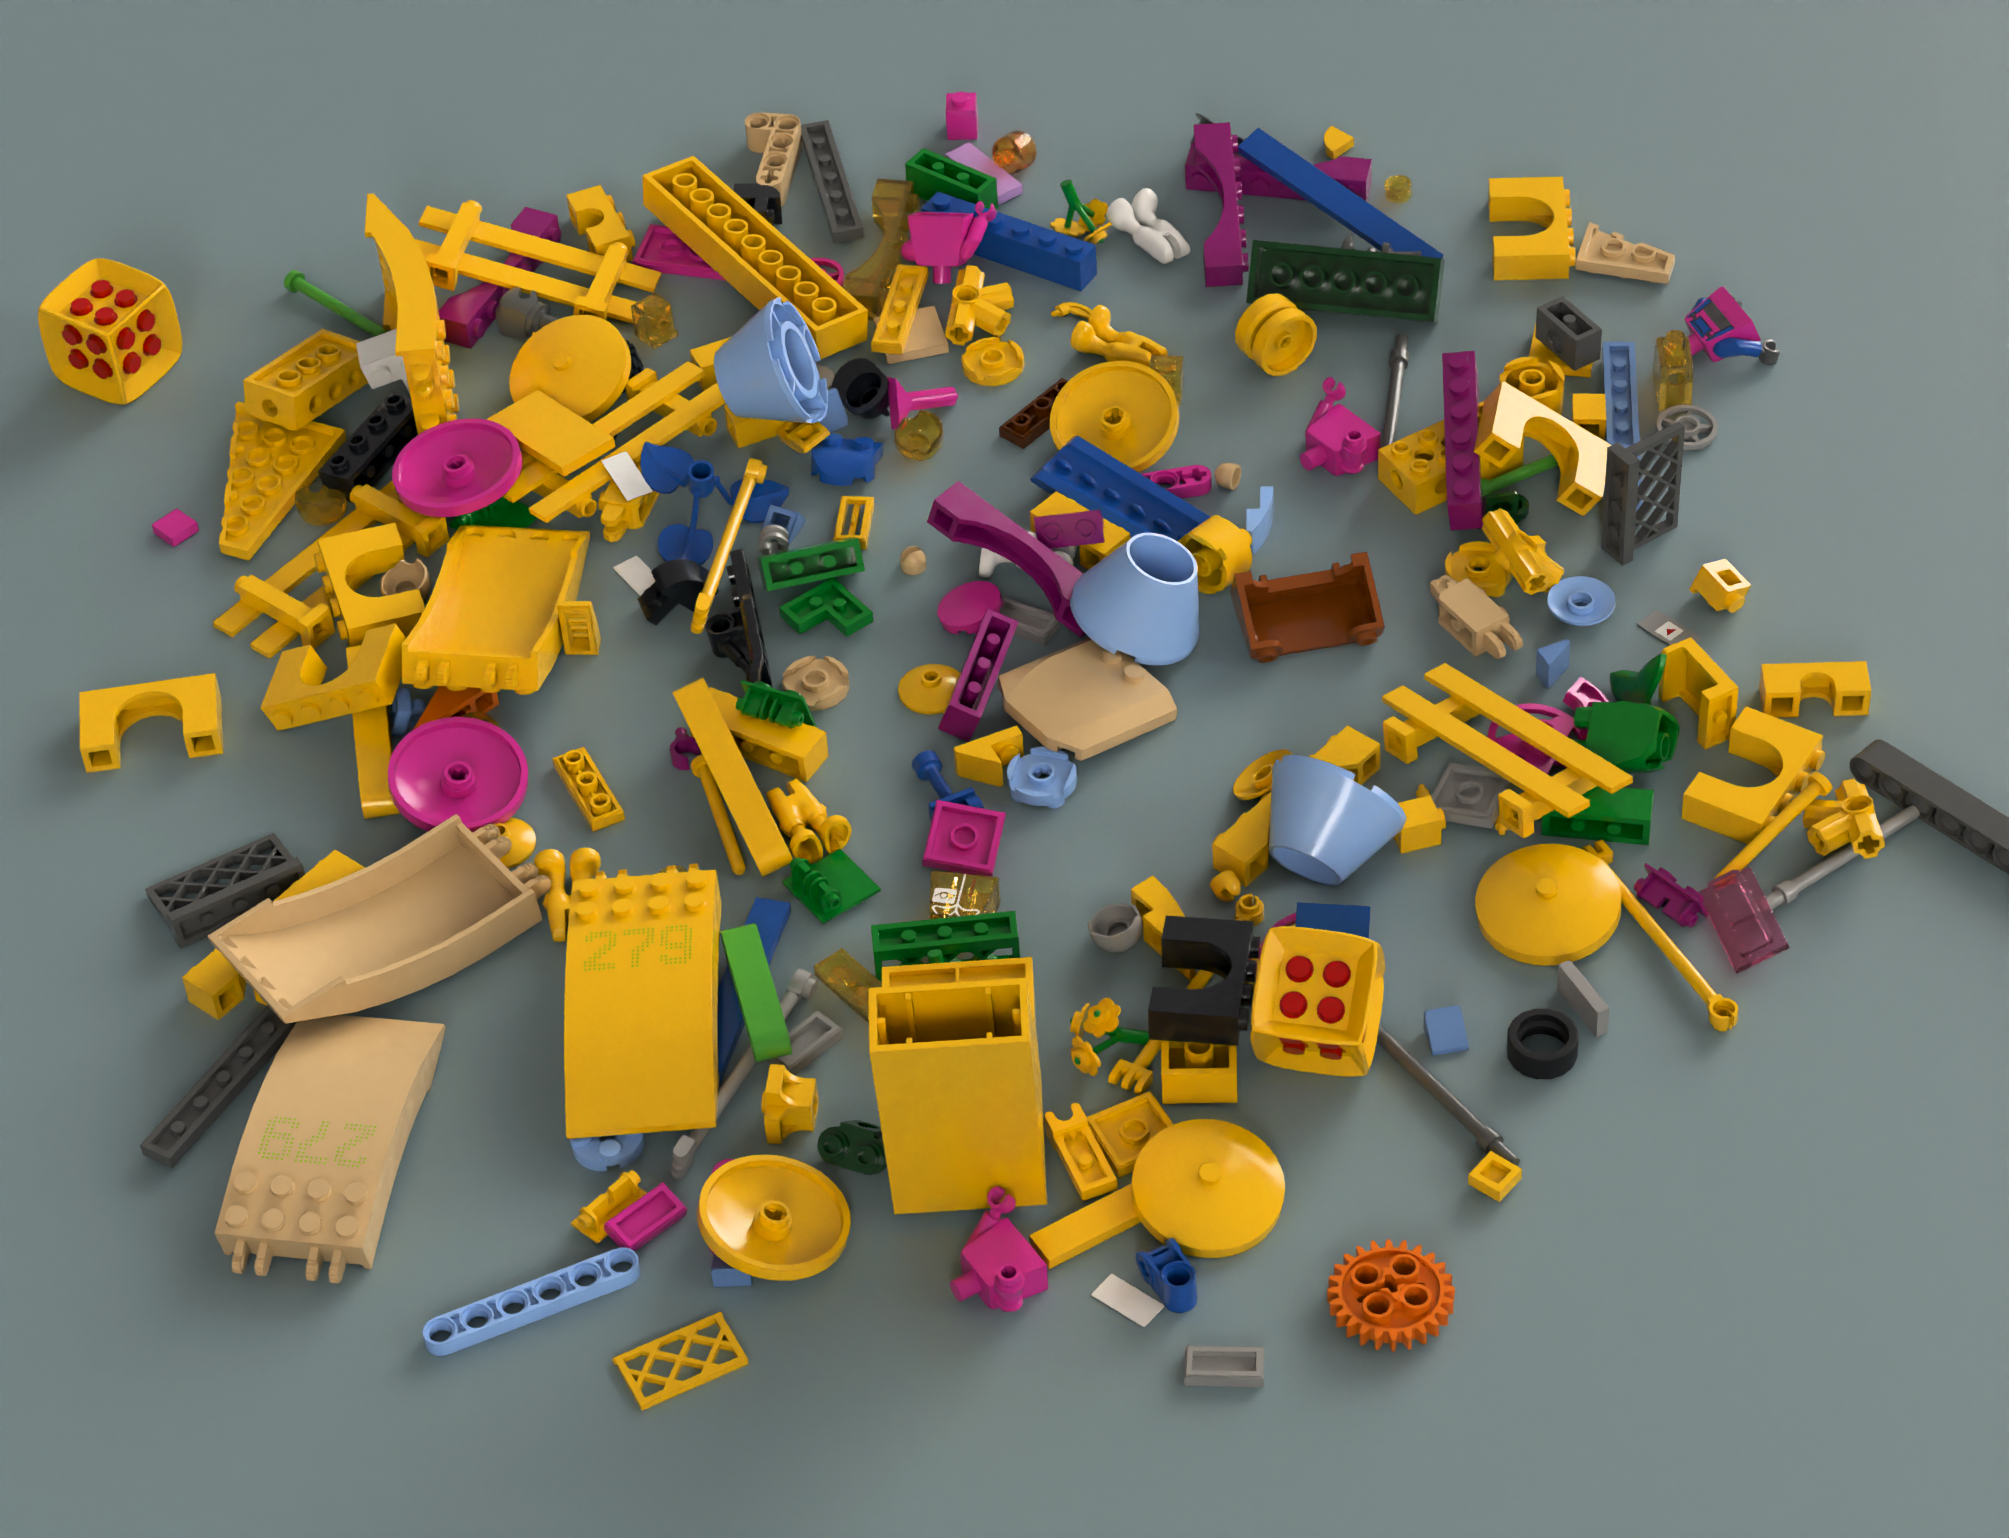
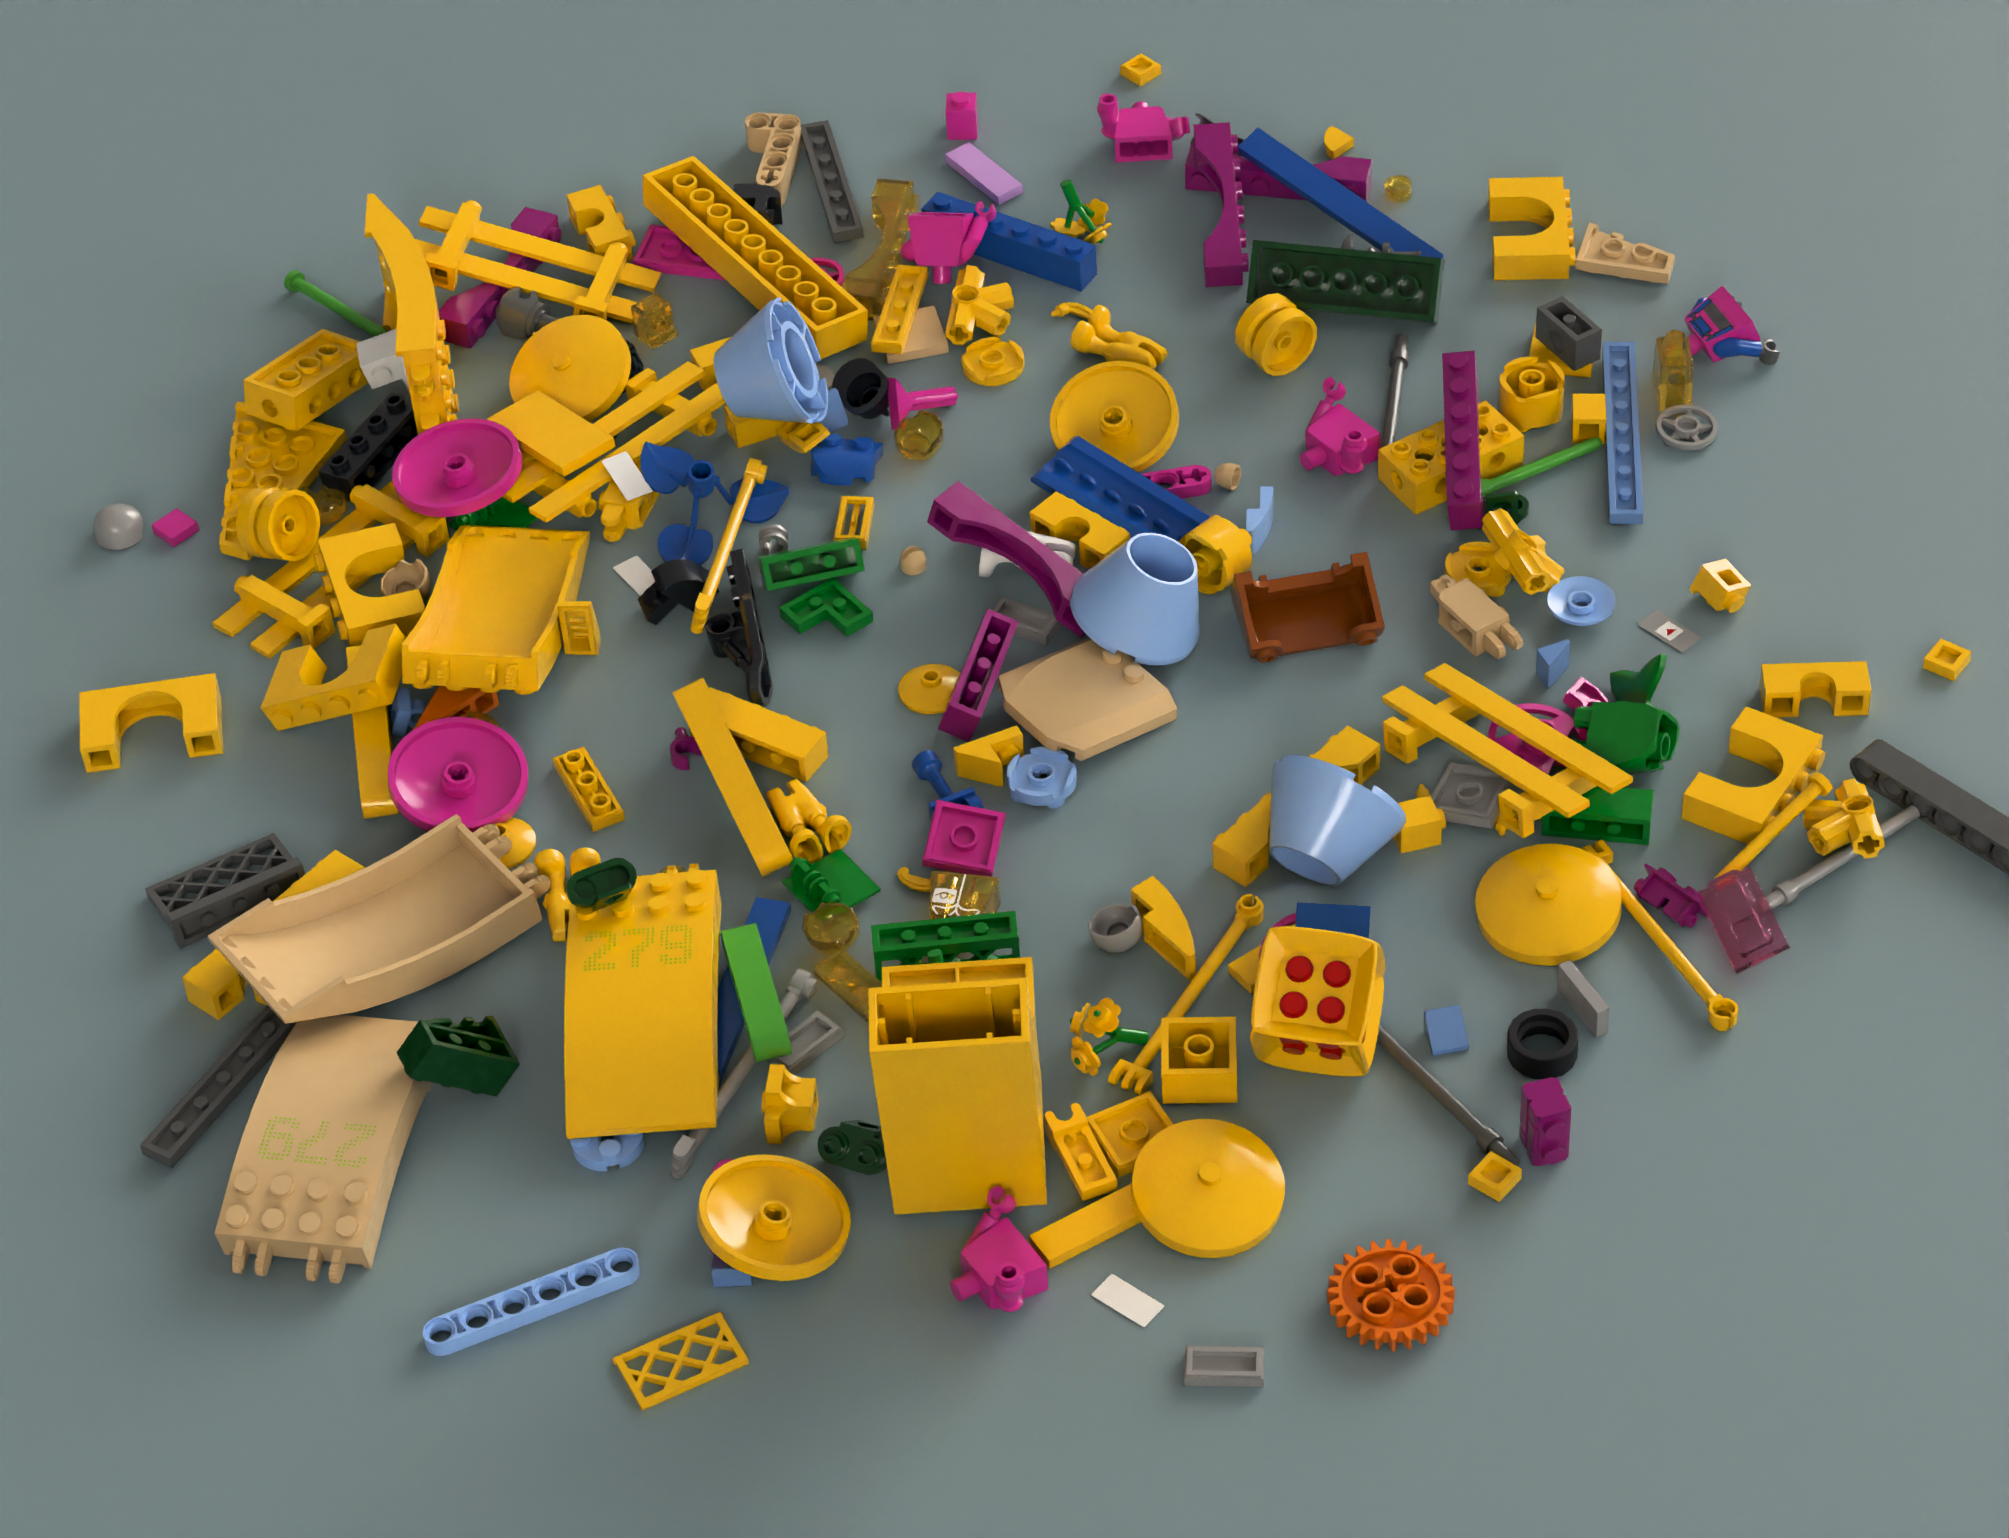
yellow piece [38,258,183,405] -> none
yellow hinge [570,1170,647,1244] -> none
dark pink tile [603,1182,687,1252] -> none
yellow bar [690,755,746,875] -> none
green hinge [736,680,817,728] -> none
medium blue slope [761,504,806,544] -> none
tan tile [782,656,850,711] -> none
green brick [905,148,998,209] -> none
dark pink tile [937,581,1004,635] -> none
clear orange head [992,130,1037,174] -> none
reddish brown tile [999,378,1068,449] -> none
magenta hinge [1034,510,1105,549] -> none
white piece [1106,188,1190,264] -> none
blue piece [1135,1238,1197,1313] -> none
black arch [1148,916,1260,1046] -> none
clear yellow brick [1149,355,1184,407] -> none
yellow hinge [1209,870,1241,902] -> none
yellow dish [1233,749,1293,800] -> none
yellow arch [1474,381,1611,517] -> none
dark grey fence [1601,421,1685,566] -> none
yellow panel [1658,637,1739,750] -> none
none -> light grey hair [93,503,143,550]
none -> yellow wheel [236,486,320,562]
none -> dark green wedge [396,1016,520,1097]
none -> dark green bracket [566,858,637,912]
none -> clear yellow hair [802,903,860,955]
none -> yellow piece [897,867,951,892]
none -> dark pink torso [1097,94,1190,162]
none -> yellow tile [1120,53,1162,87]
none -> magenta brick [1519,1077,1572,1166]
none -> yellow tile [1923,638,1972,681]

